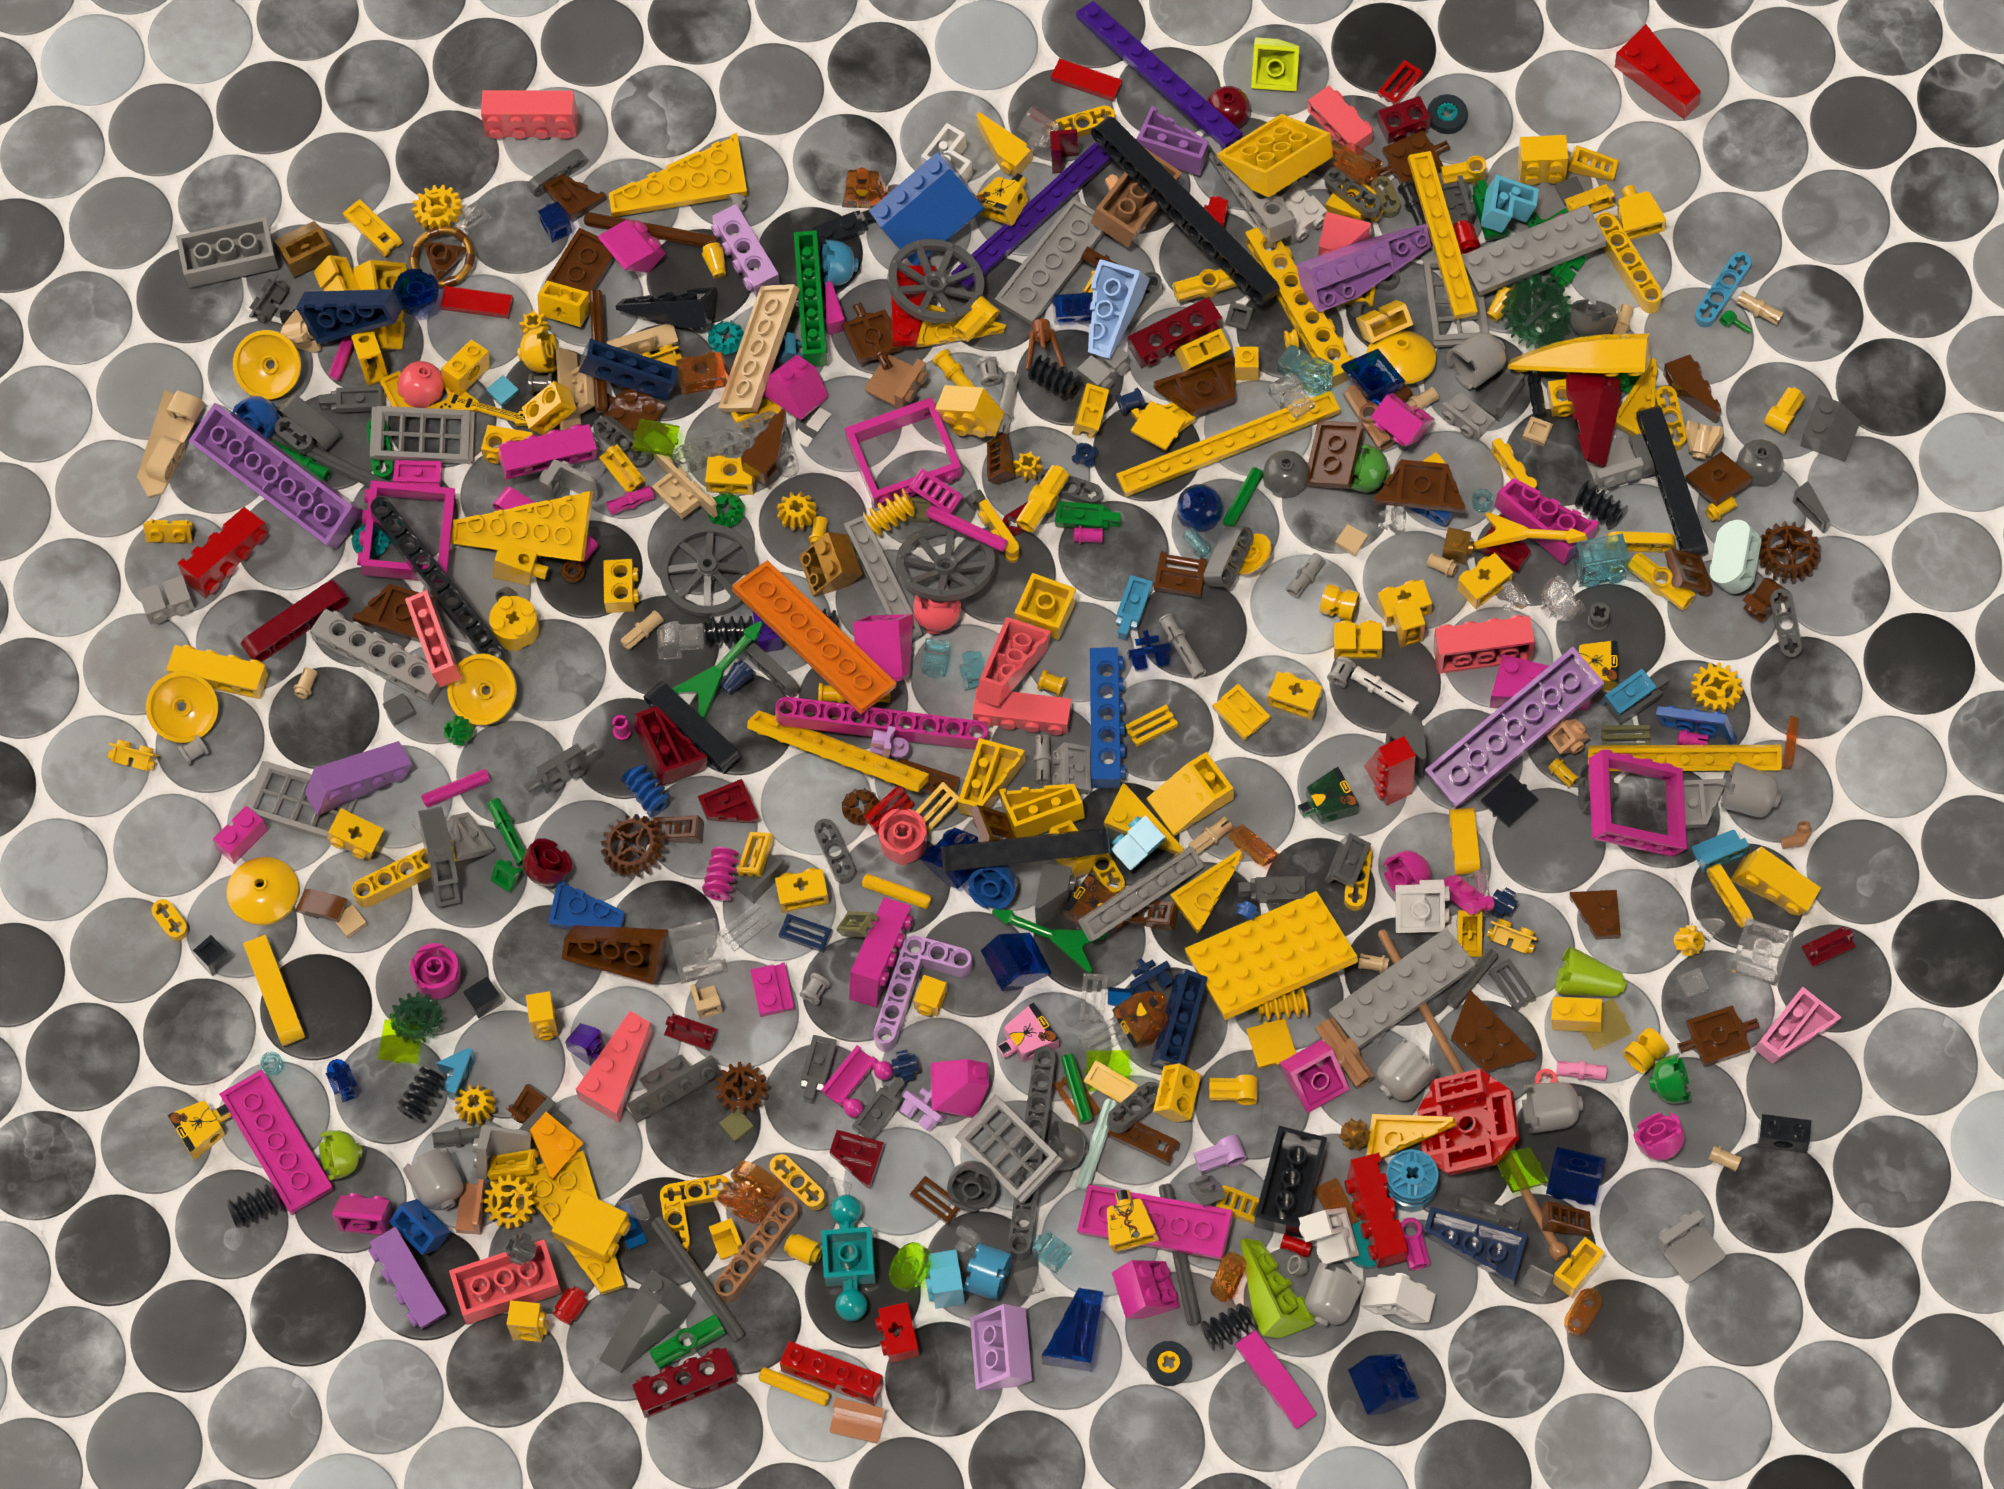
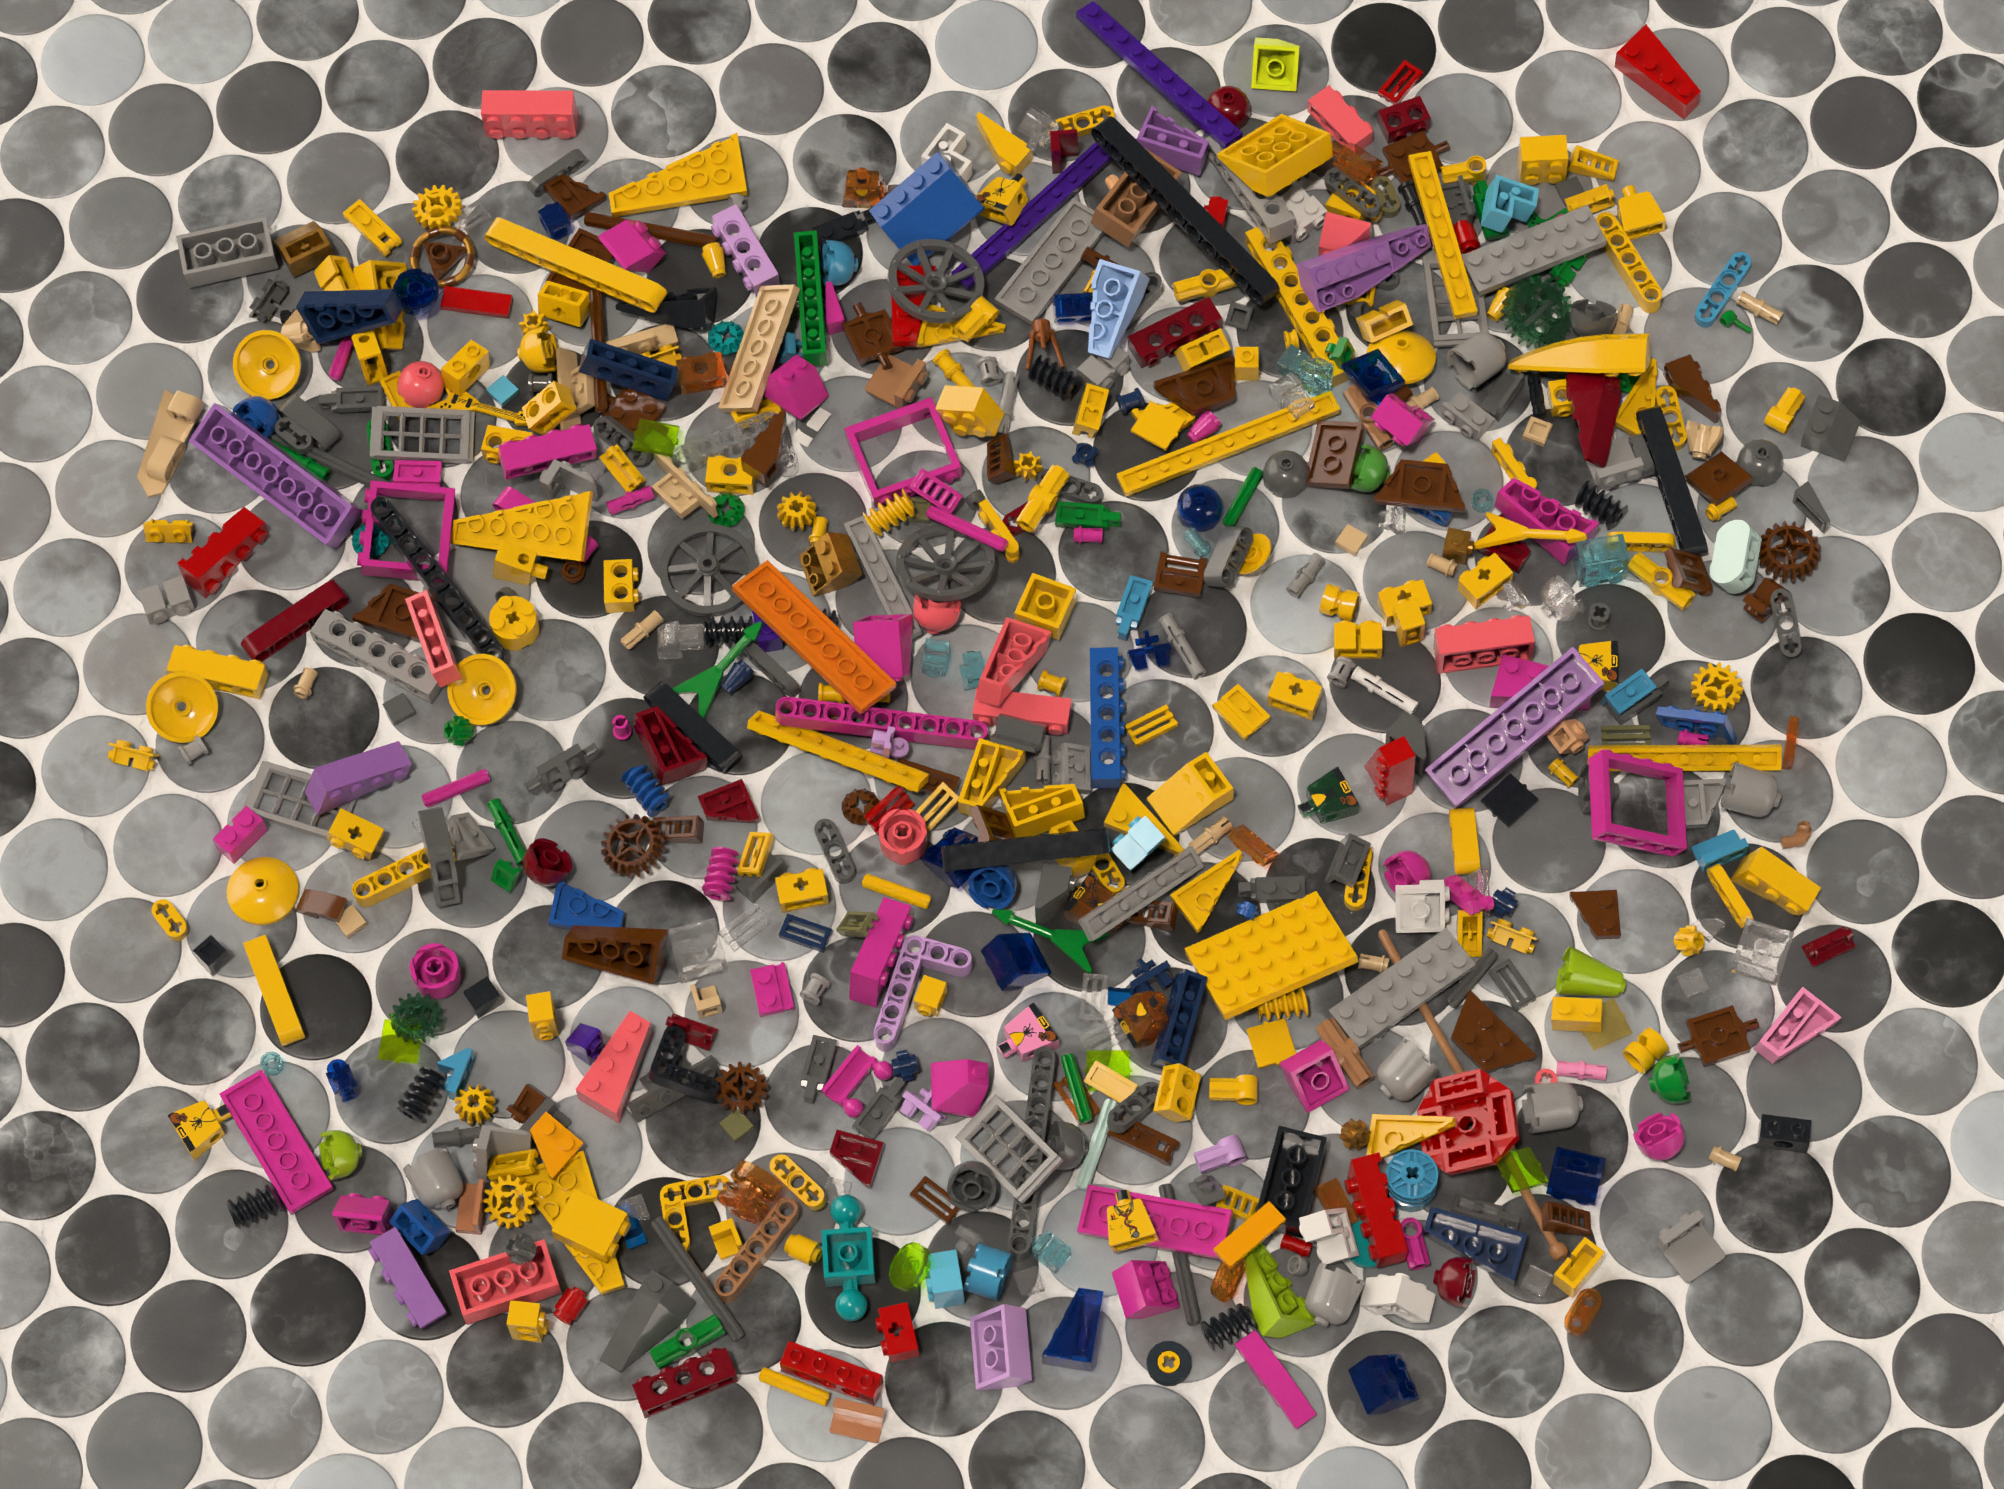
red tile [1051,58,1122,102] -> none
black bush [1427,94,1468,134] -> none
none -> yellow beam [484,217,667,313]
none -> black beam [649,1025,719,1101]
none -> dark grey panel [989,713,1047,753]
none -> dark pink cone [1186,410,1221,443]
none -> light orange tile [1213,1201,1286,1269]
none -> green tile [1325,337,1355,370]
none -> dark red cylinder [1433,1257,1476,1309]

